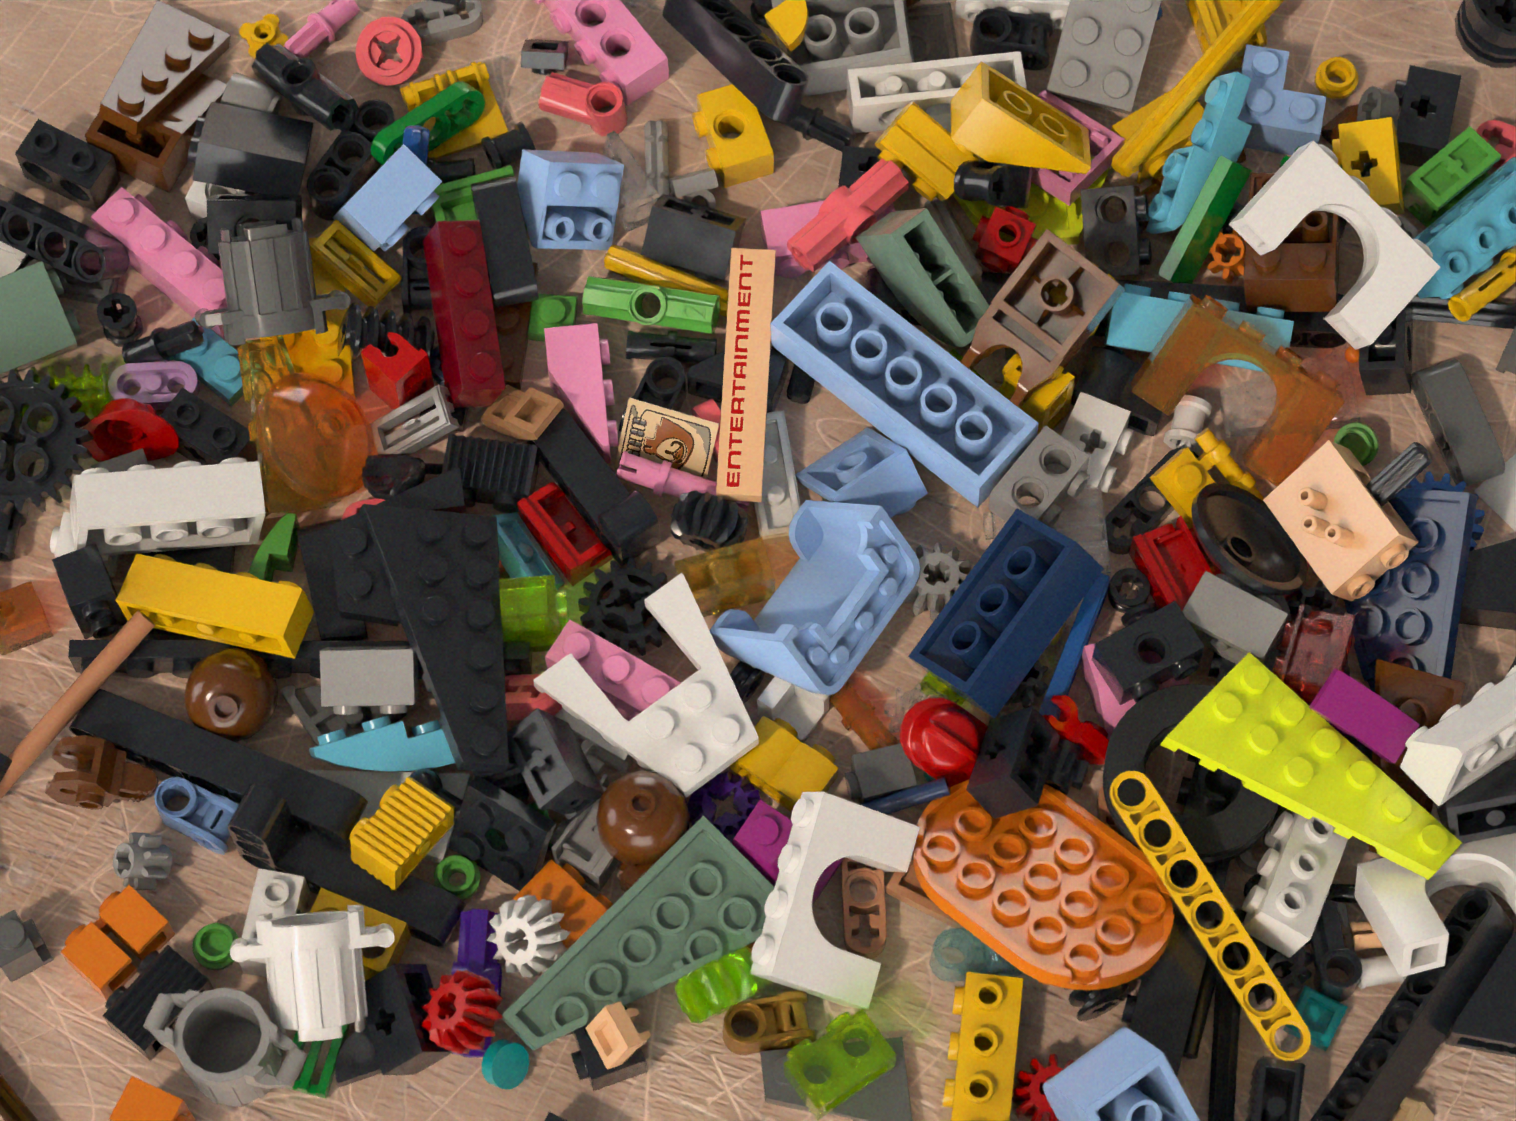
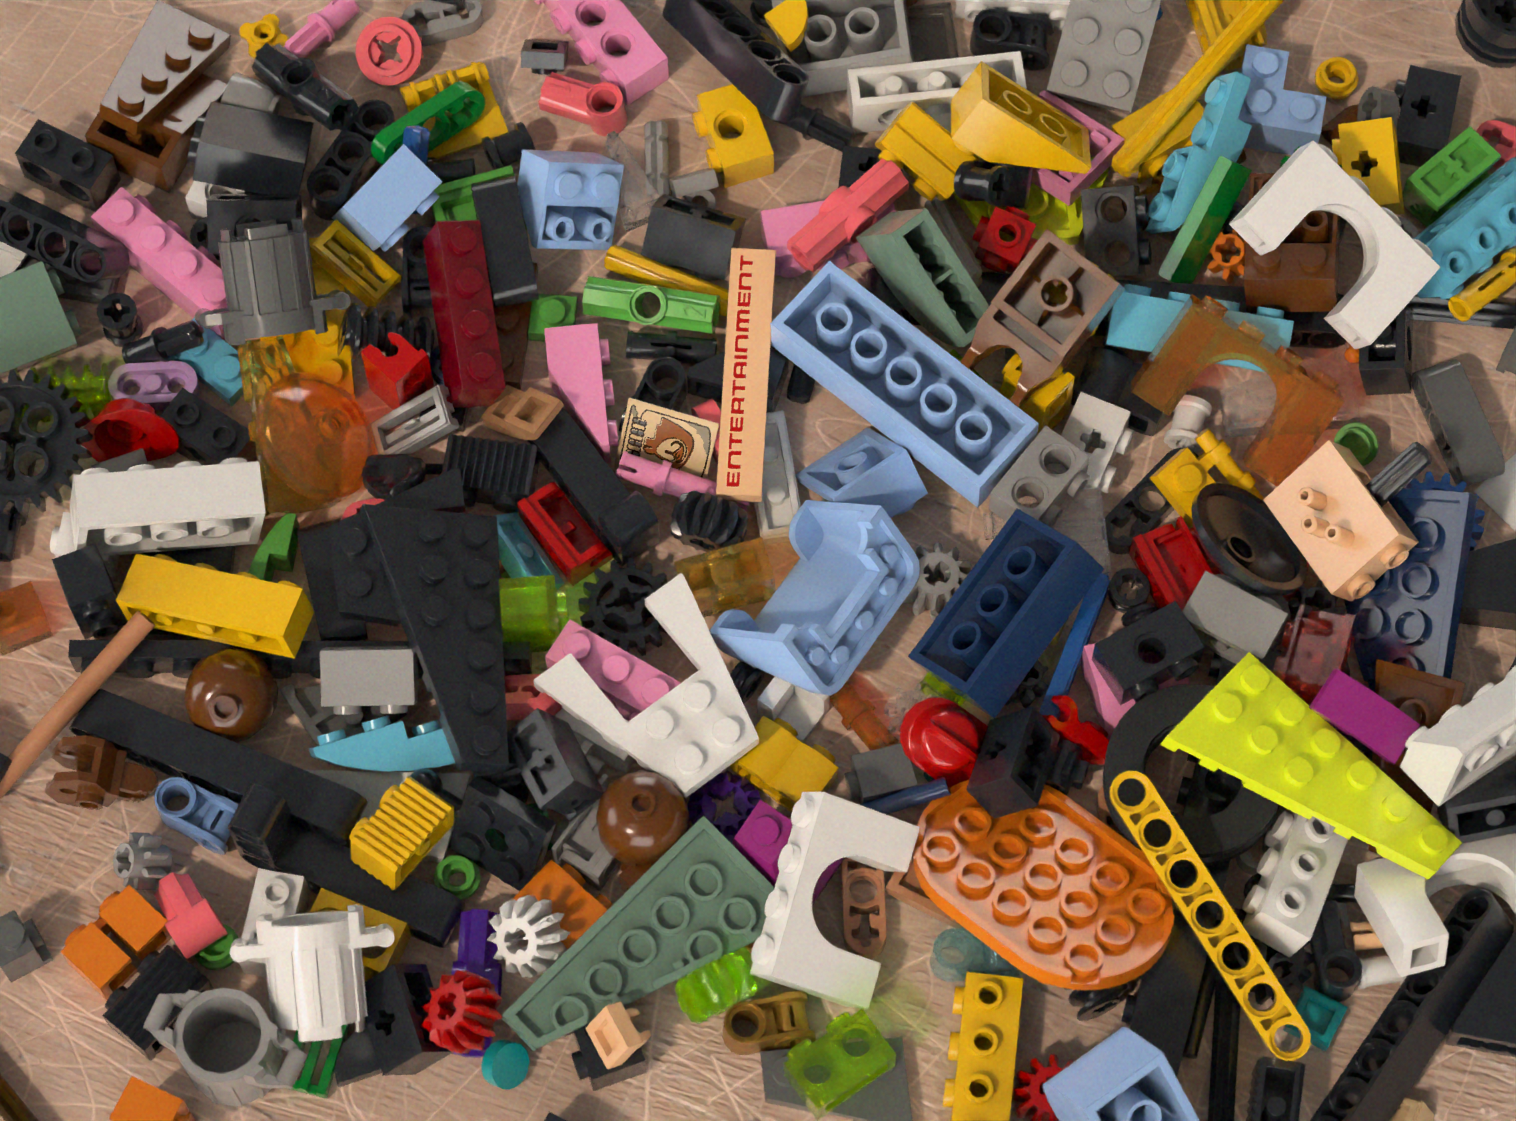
none -> coral piece [154,872,228,959]

